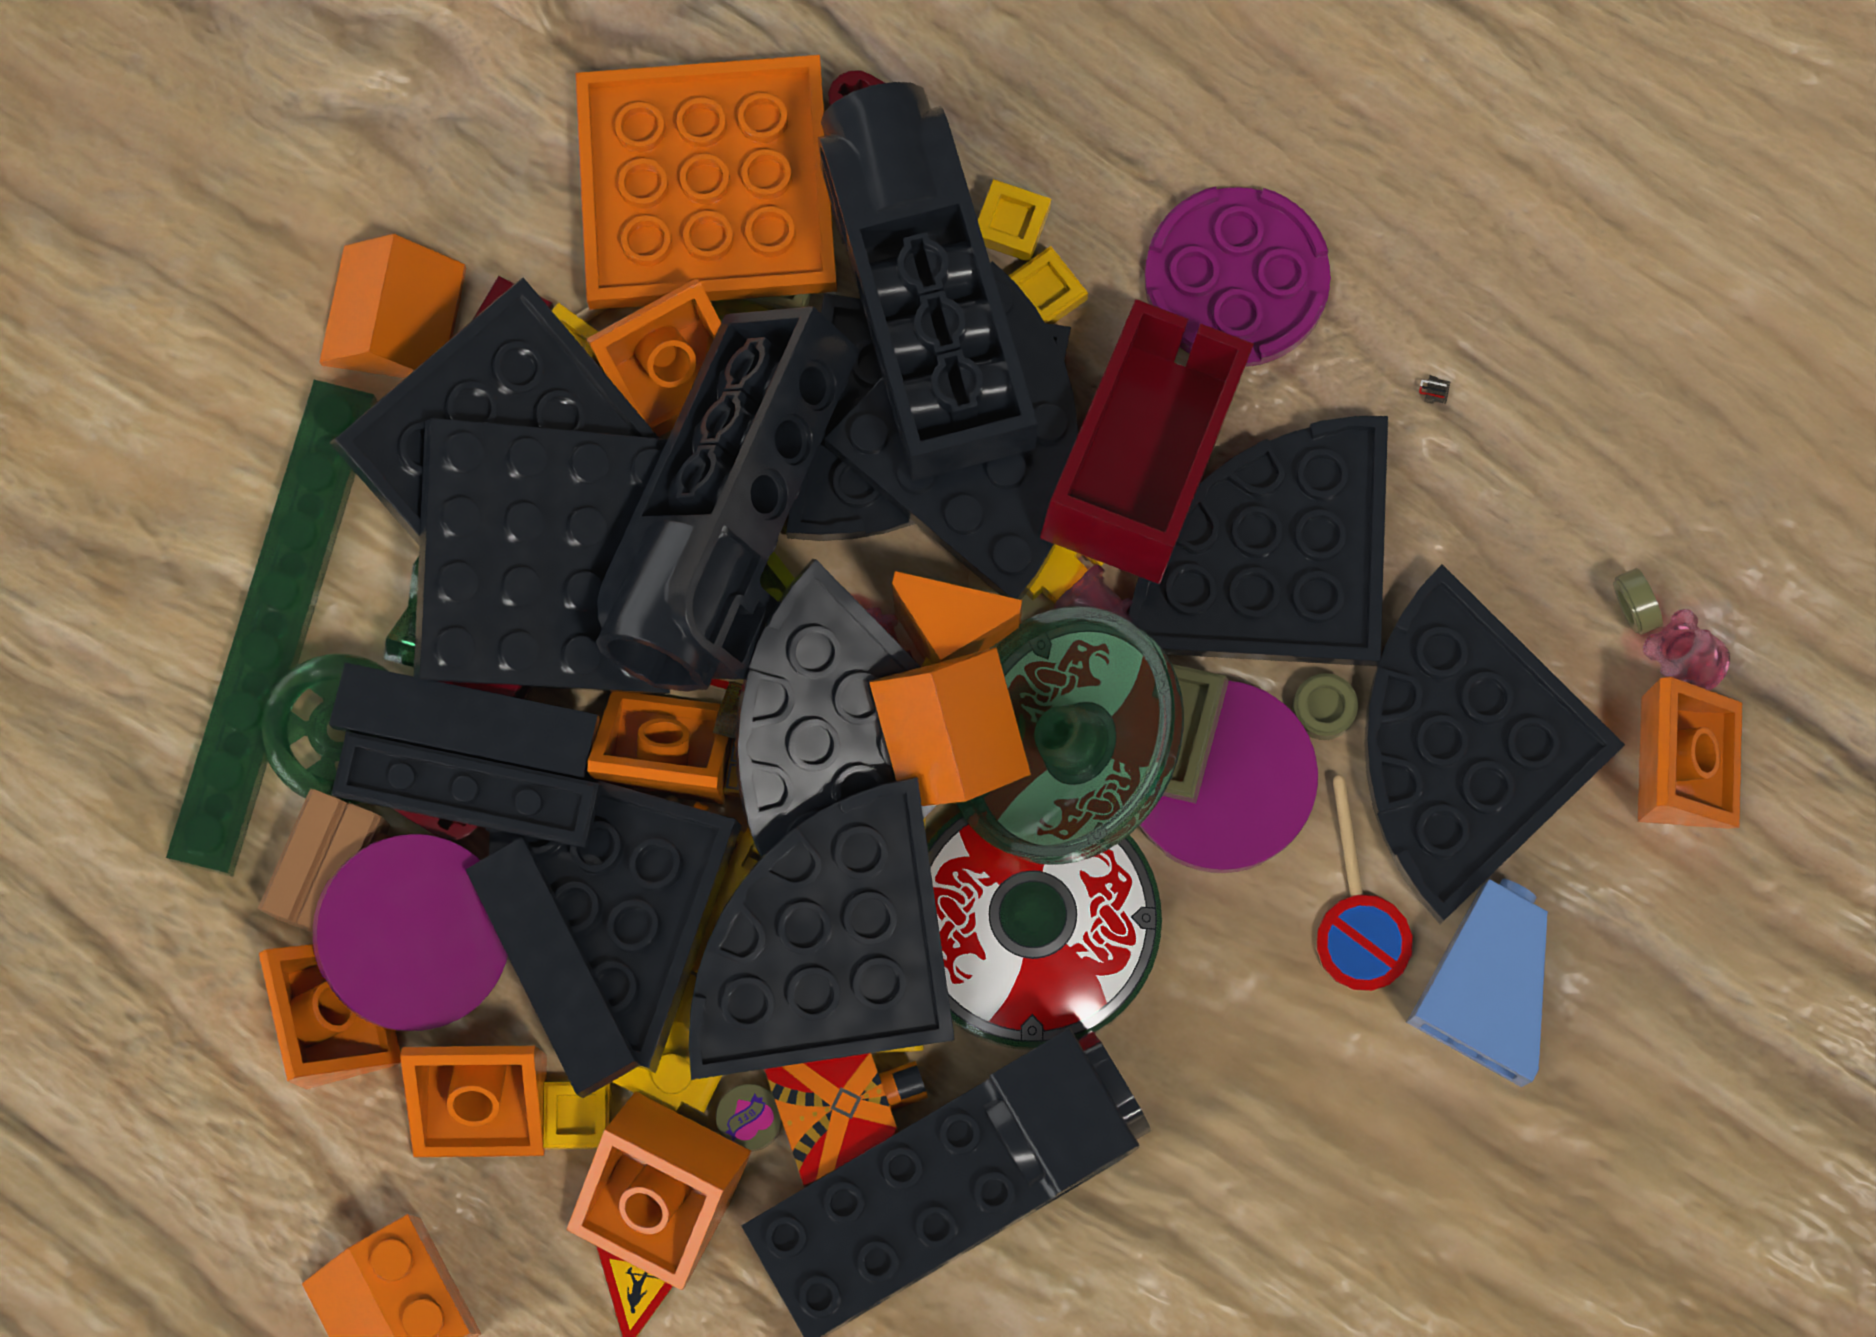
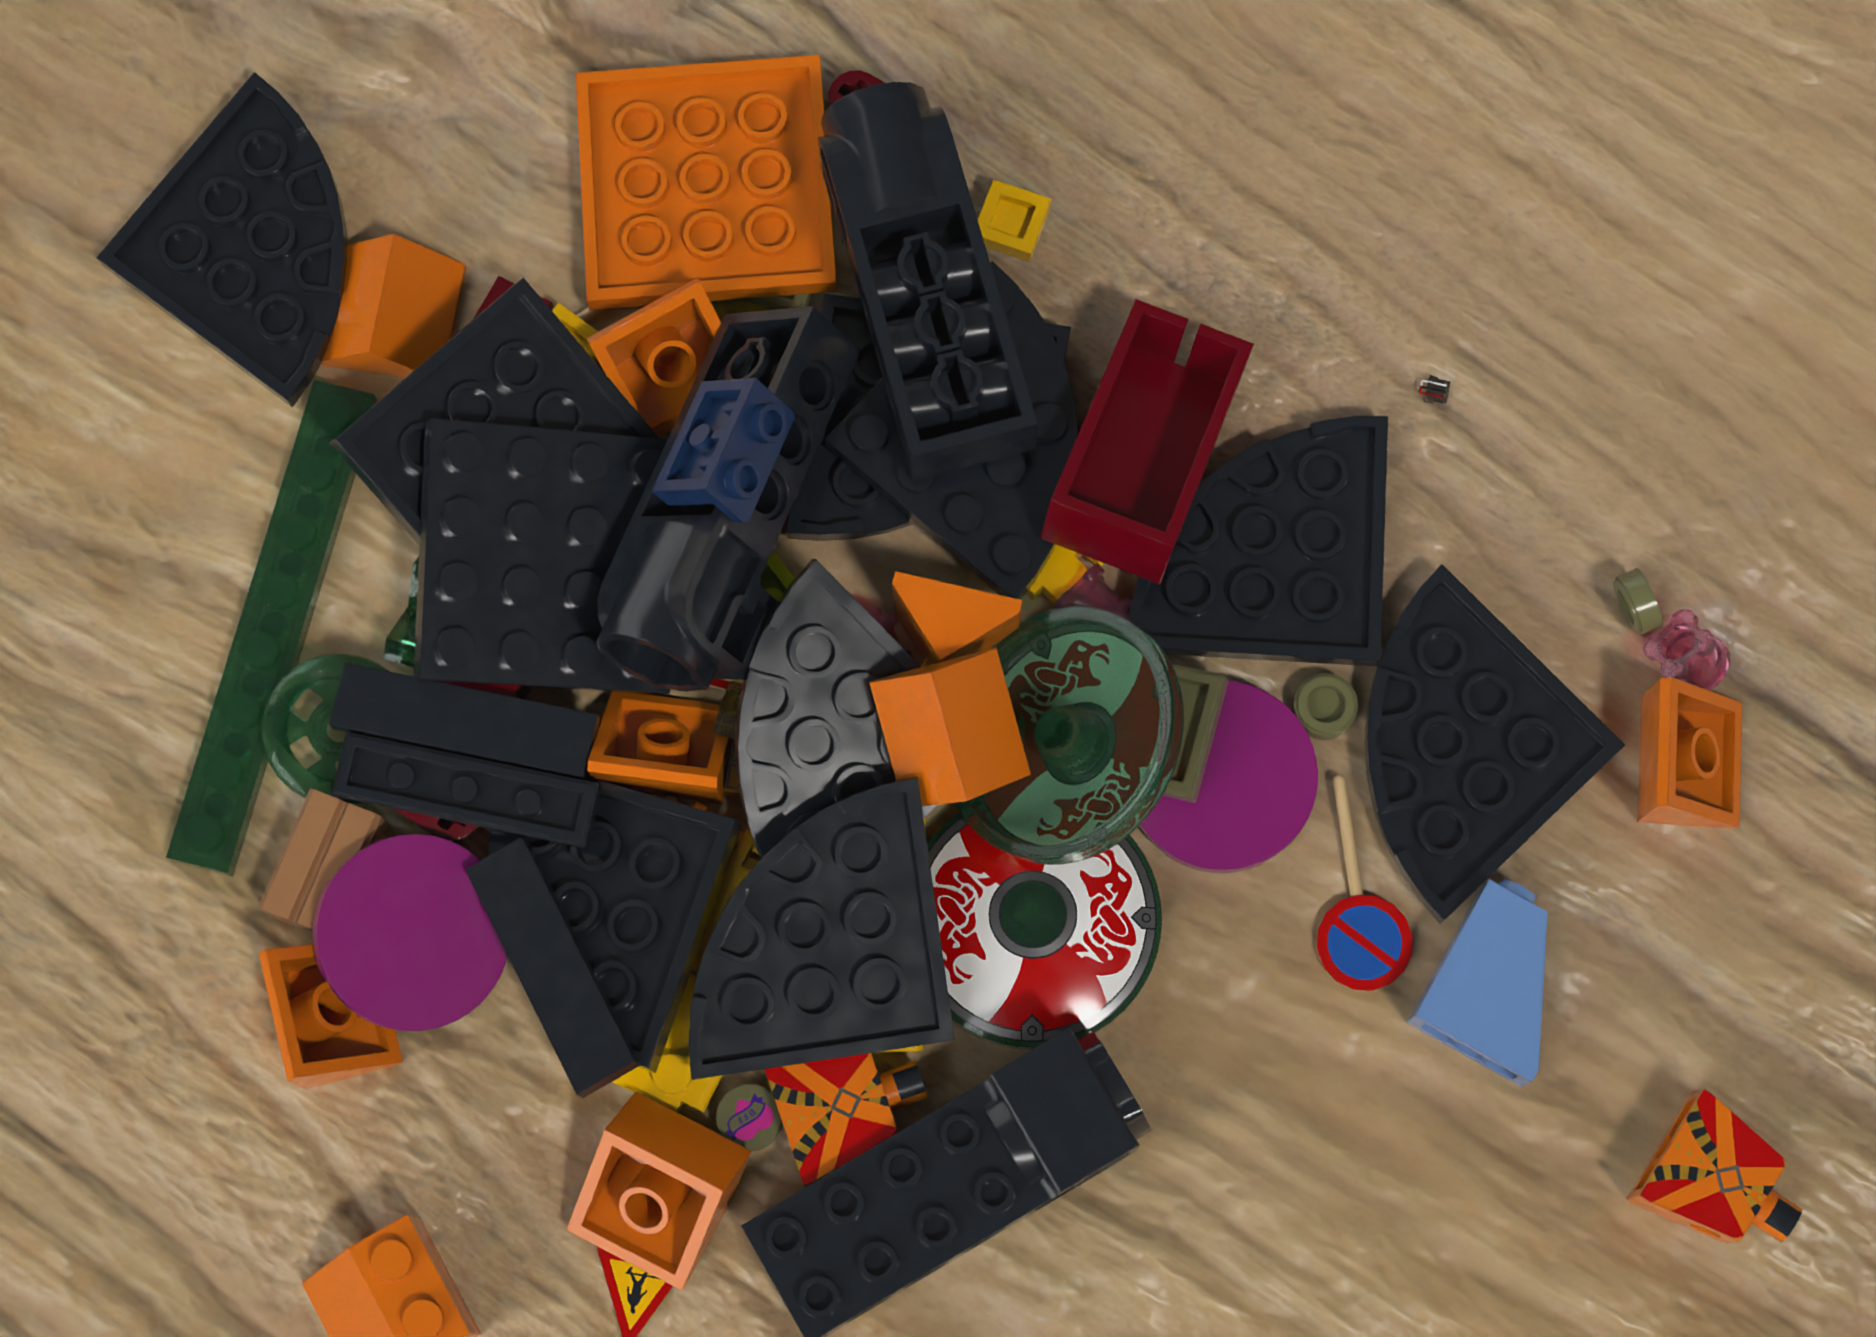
orange slope [400,1046,547,1157] -> none
yellow tile [543,1082,612,1150] -> none
yellow tile [1009,246,1088,324] -> none
magenta tile [1144,186,1331,367] -> none
none -> black plate [96,72,348,408]
none -> dark blue bracket [652,378,795,523]
none -> torso [1626,1089,1802,1244]

